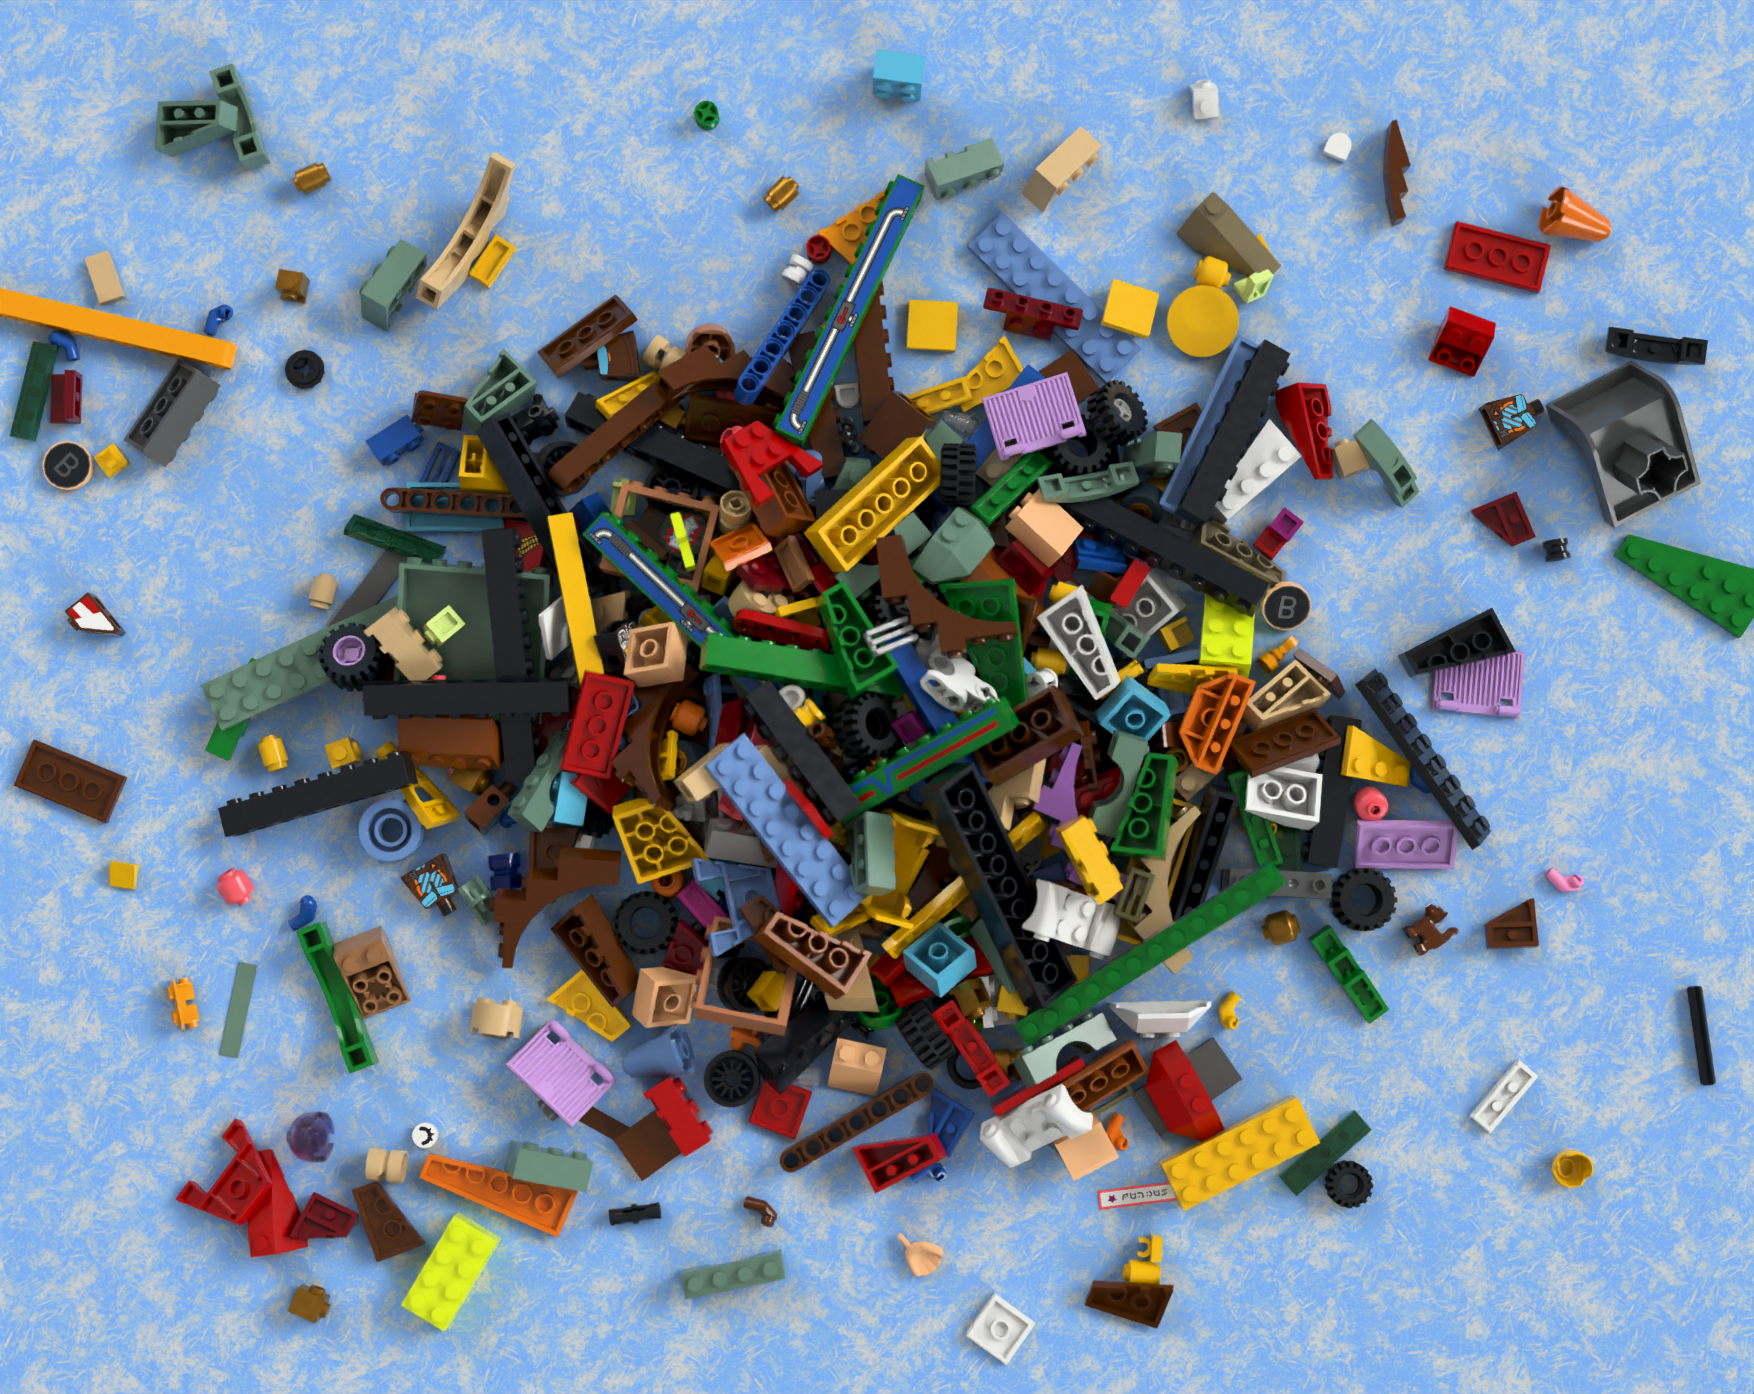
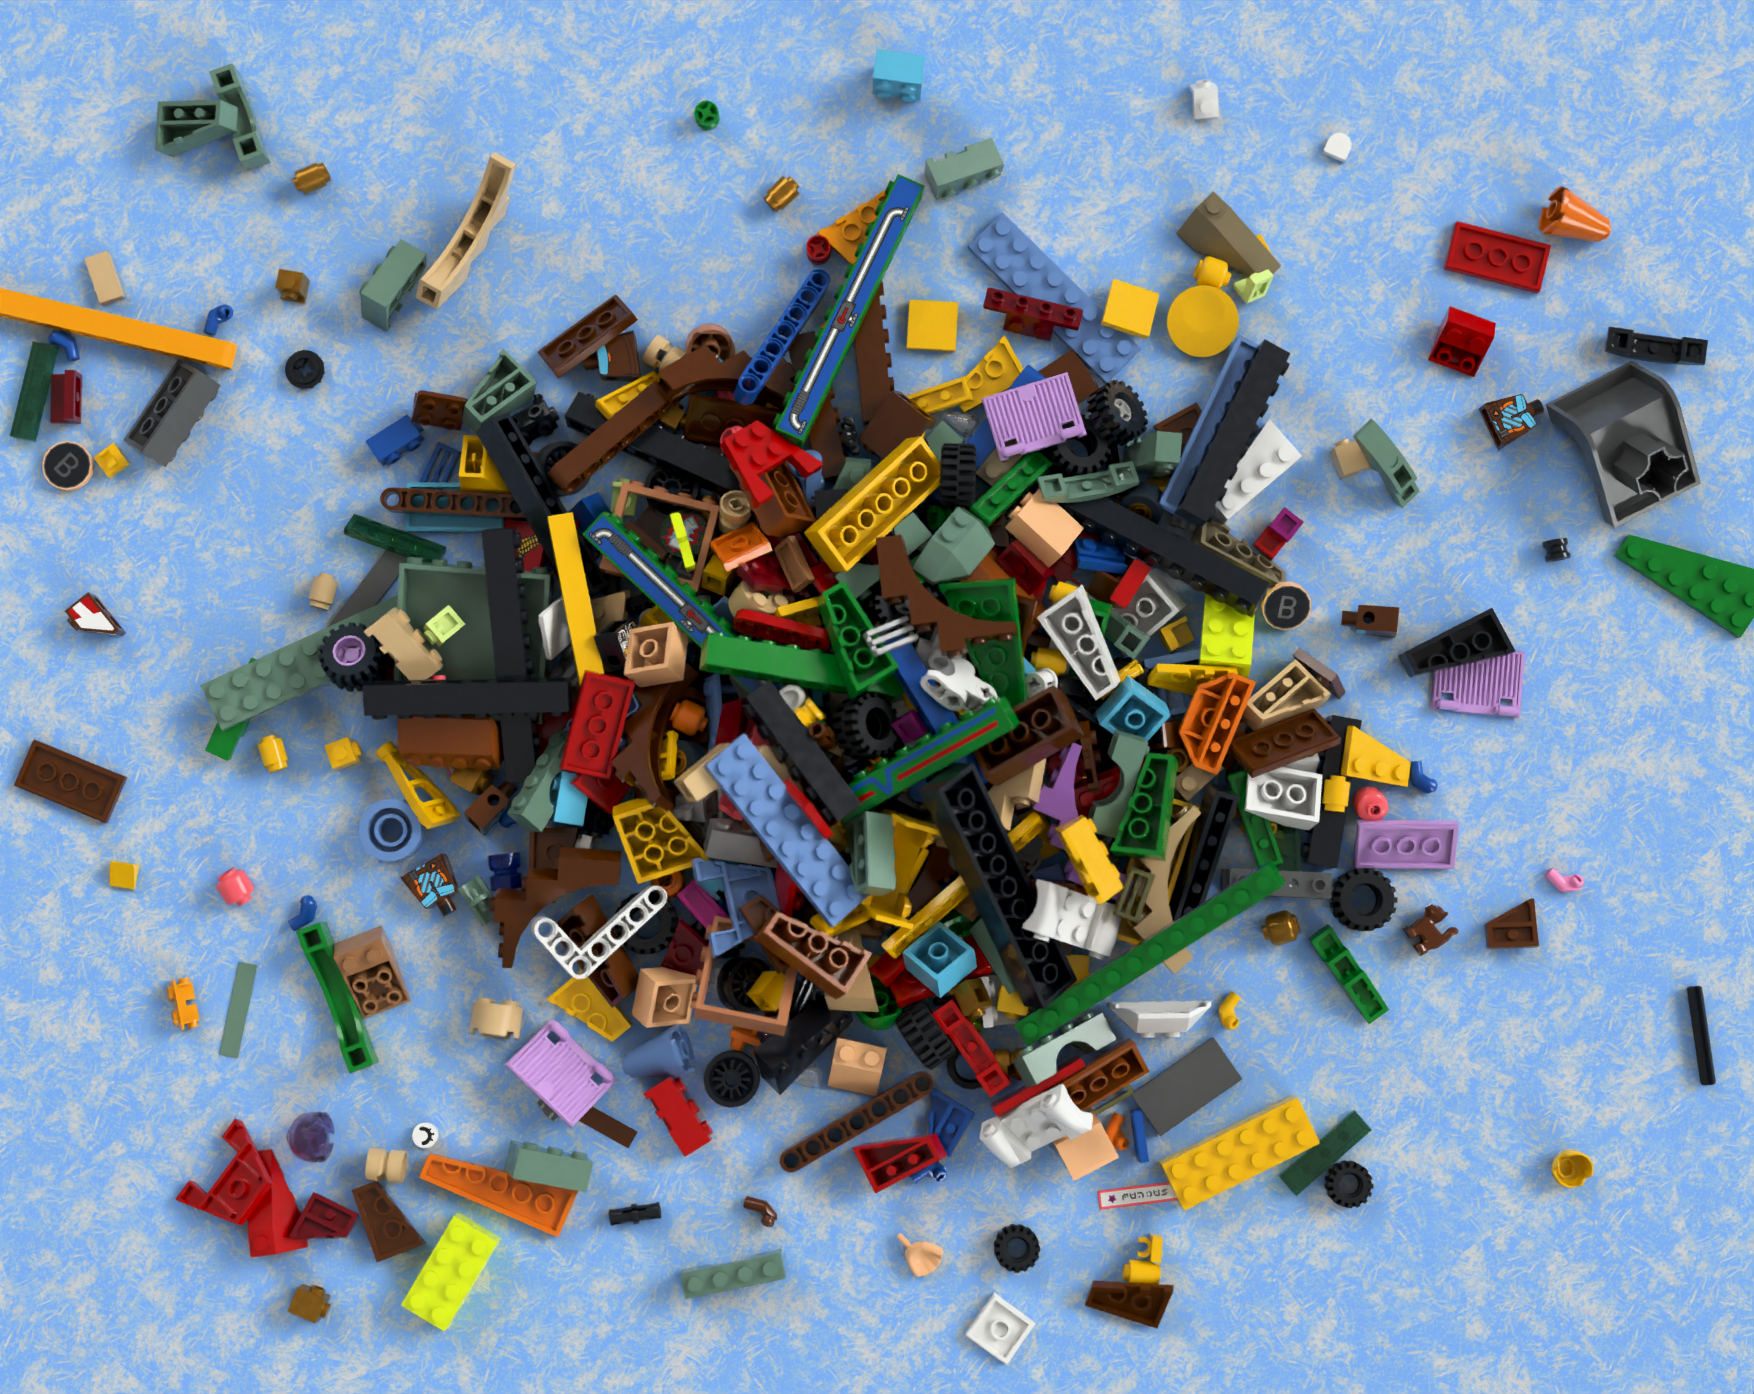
black brick [218,751,418,837] -> none
yellow tile [468,234,517,289] -> none
reddish brown tile [614,1110,682,1181] -> none
red tile [748,1080,813,1140] -> none
white wheel [781,254,814,288] -> none
white tile [834,382,860,410] -> none
black bush [850,1017,875,1040] -> none
tan wedge [1022,126,1102,212] -> none
red wedge [1145,1040,1225,1142] -> none
light orange piece [1256,635,1299,674] -> none
red wedge [1275,382,1333,480] -> none
black plate [1355,668,1491,850] -> none
reddish brown slope [1383,120,1411,226] -> none
white tile [1469,1059,1539,1133] -> none
dark red wing [1471,492,1536,547] -> none
none -> white beam [531,885,667,979]
none -> green wheel [926,505,955,530]
none -> black tyre [994,1224,1040,1273]
none -> blue tile [1130,1109,1149,1163]
none -> yellow brick [1322,775,1350,812]
none -> reddish brown torso [1341,605,1399,638]

